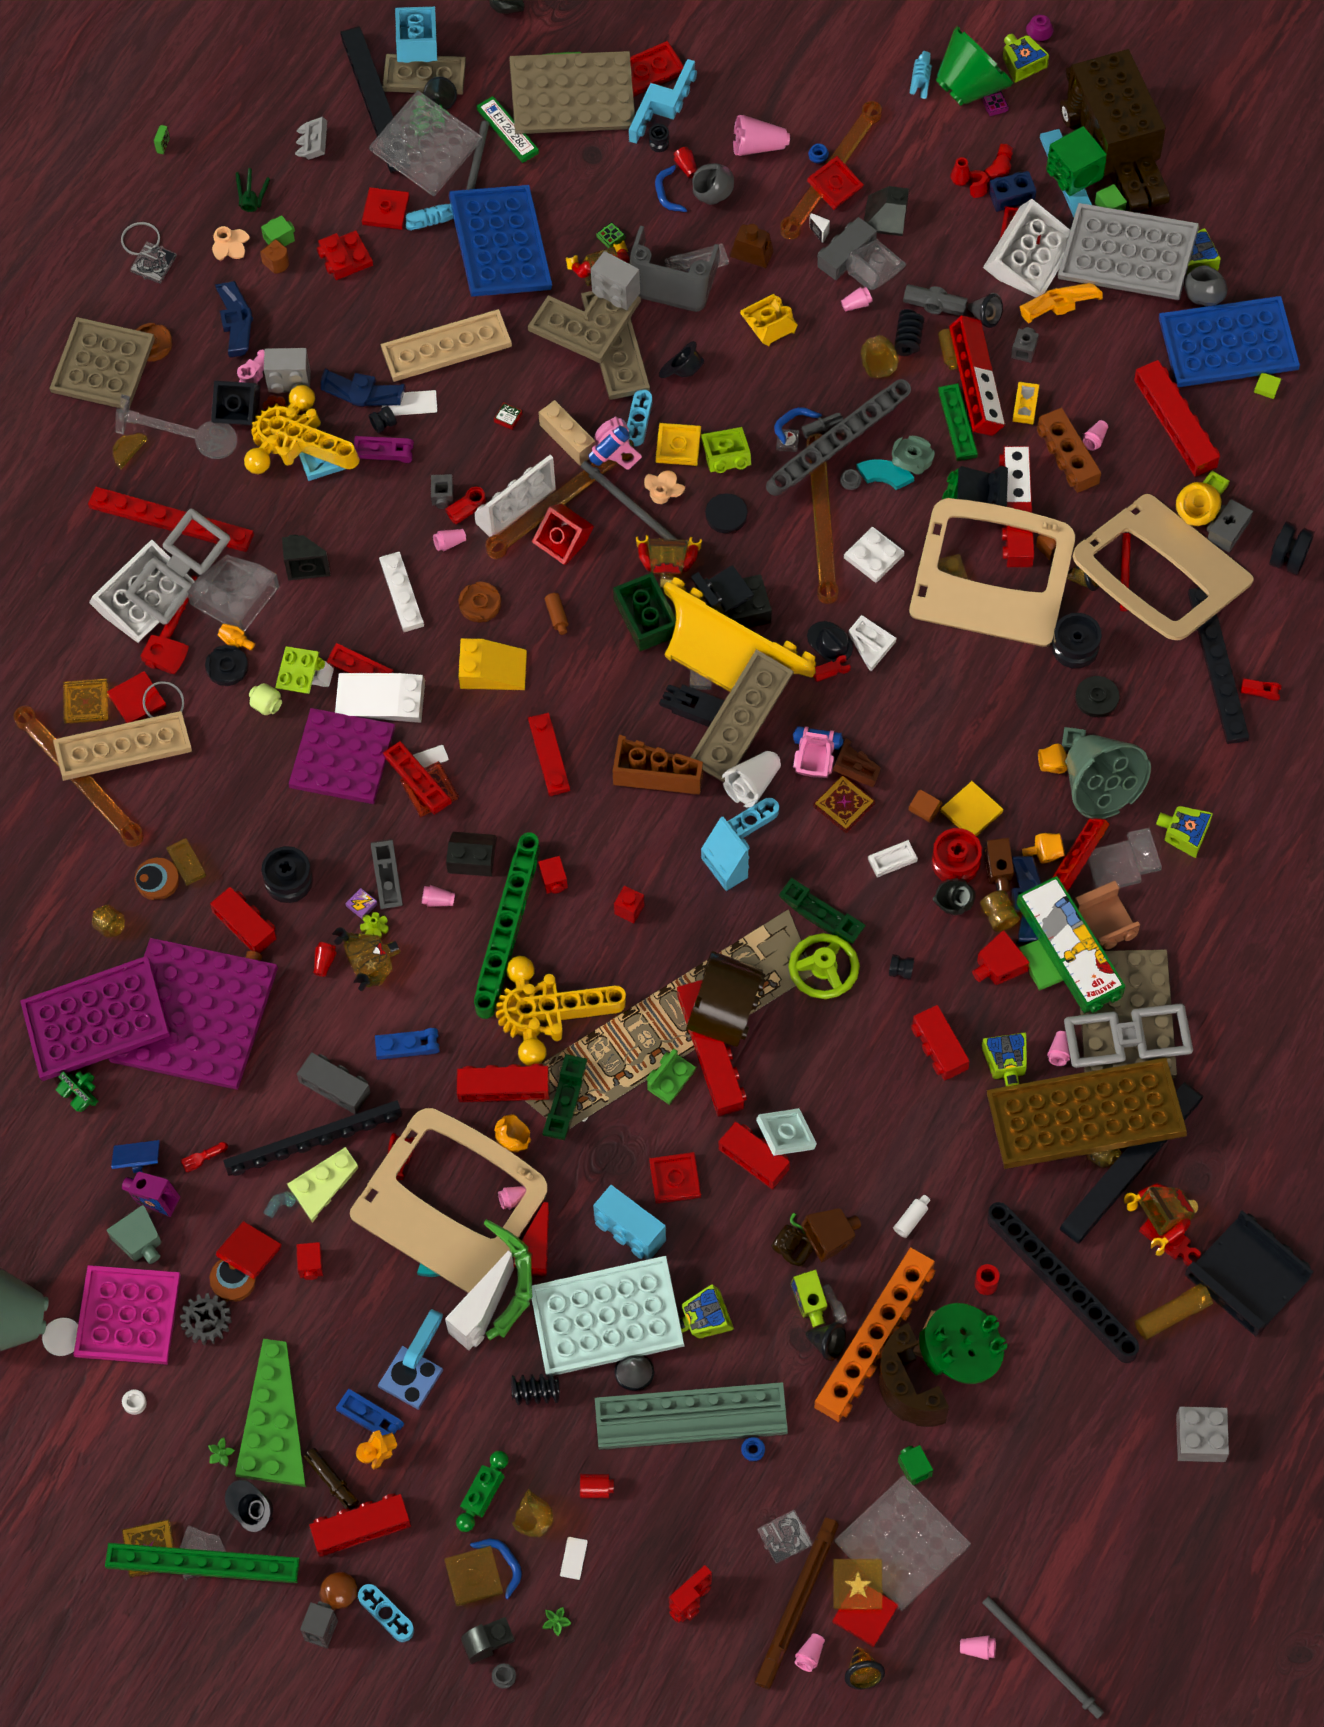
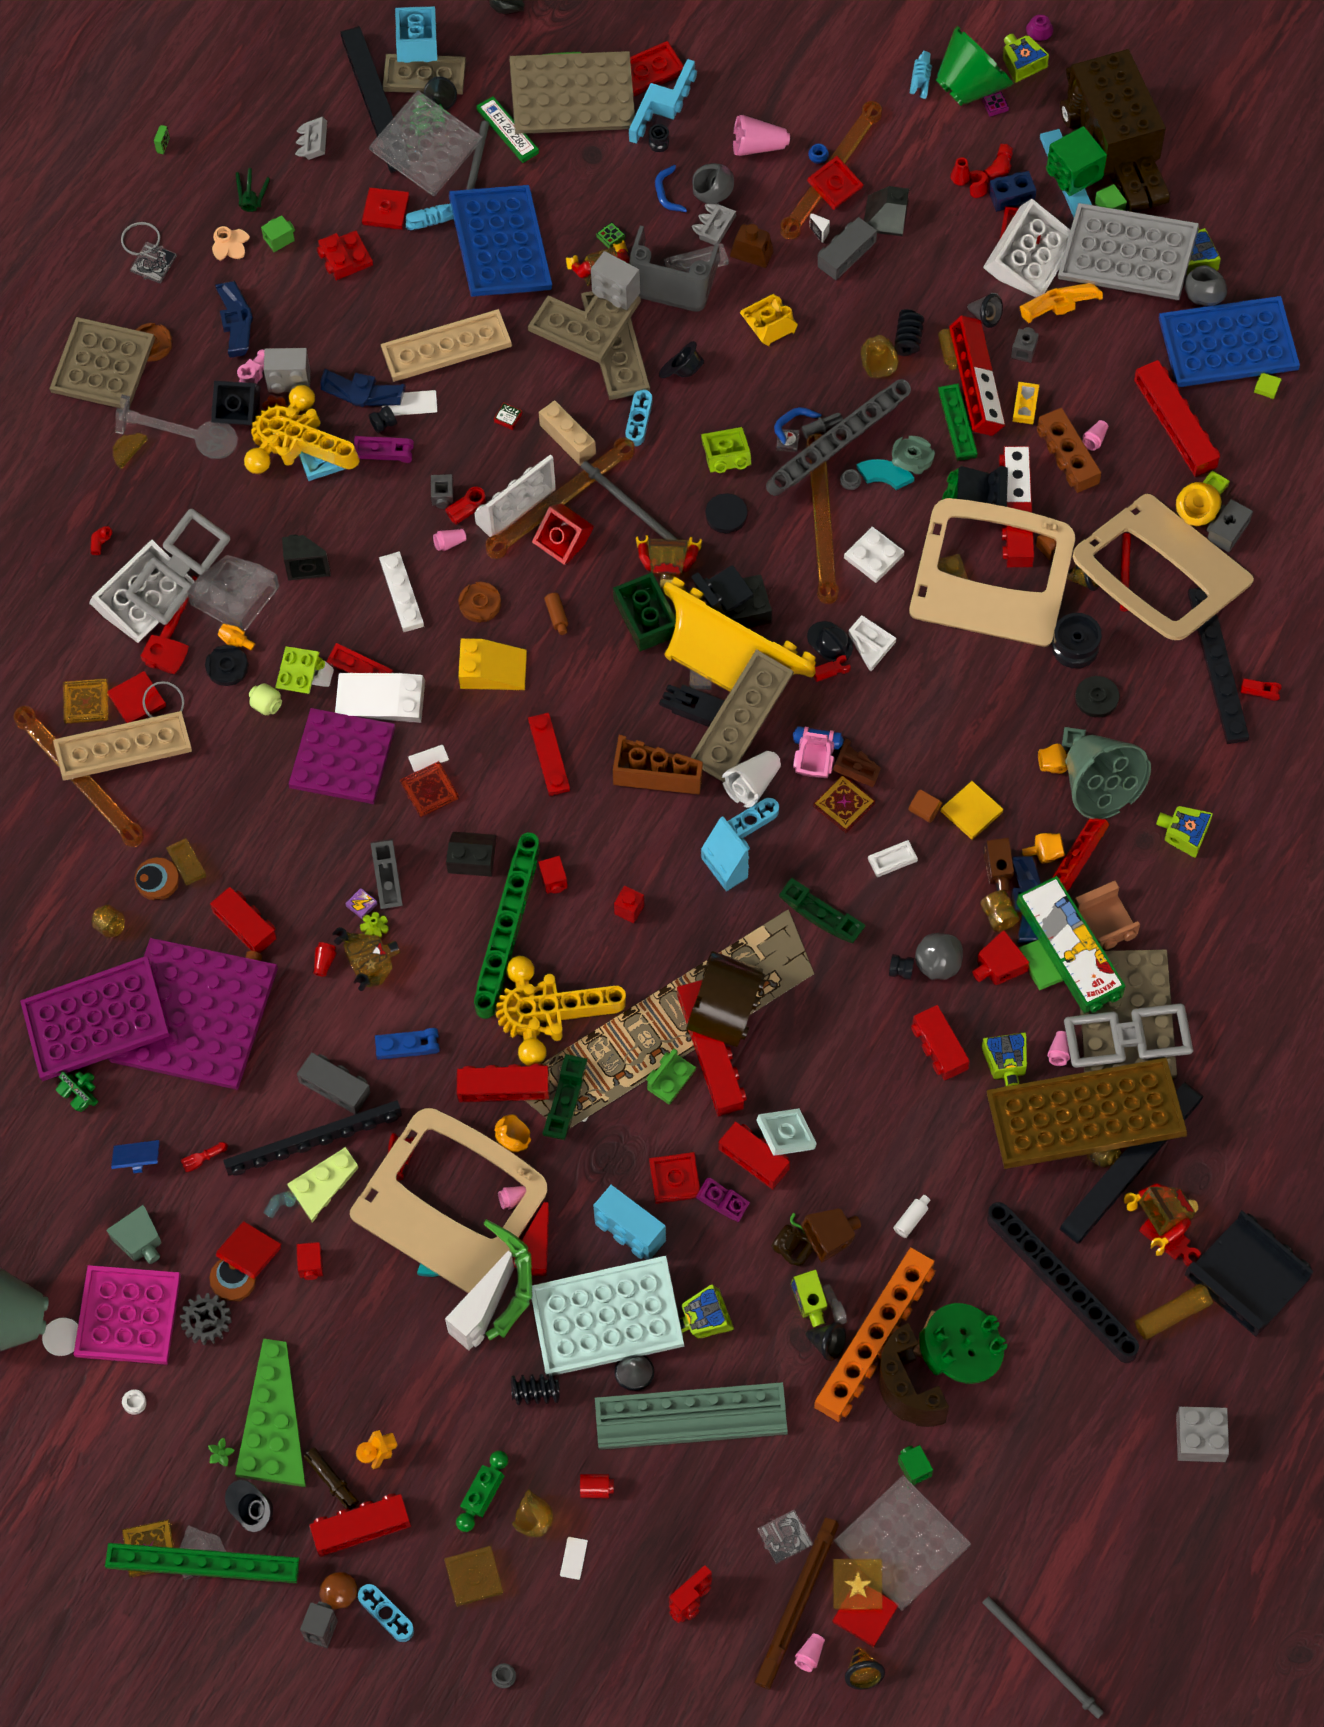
red plate [88,487,254,552] -> none
magenta torso [122,1172,180,1217] -> none
dark orange piece [260,239,289,274] -> none
black wheel [261,846,313,903] -> none
blue plate [336,1389,404,1437] -> none
medium blue tile [378,1346,443,1410] -> none
red plate [383,741,452,815] -> none
medium azure beam [403,1309,443,1369] -> none
bright pink cone [422,885,455,907] -> none
pearl dark grey brick [461,1617,515,1664] -> none
blue animal [470,1538,522,1599] -> none
bright green plant [542,1607,571,1636] -> none
bright pink piece [588,417,642,470] -> none
light nougat plate [644,471,685,504] -> none
yellow plate [656,423,701,466] -> none
red cone [674,147,697,178] -> none
blue plate [741,1437,765,1461] -> none
lime piece [788,933,860,999] -> none
bright pink cone [841,287,873,312] -> none
clear slope [846,239,907,290] -> none
dark grey piece [903,284,968,316] -> none
red wheel [932,828,982,882] -> none
pearl dark grey hair [933,878,976,916] -> none
bright pink cone [960,1635,996,1660] -> none
red brick [974,1264,1000,1295] -> none
clear tile [1088,841,1142,888] -> none
clear plate [1127,828,1162,875] -> none
black wheel [1269,521,1315,576] -> none
none -> red arm [90,526,113,556]
none -> light grey plate [692,204,736,245]
none -> magenta slope [696,1178,750,1222]
none -> dark grey piece [915,933,963,980]

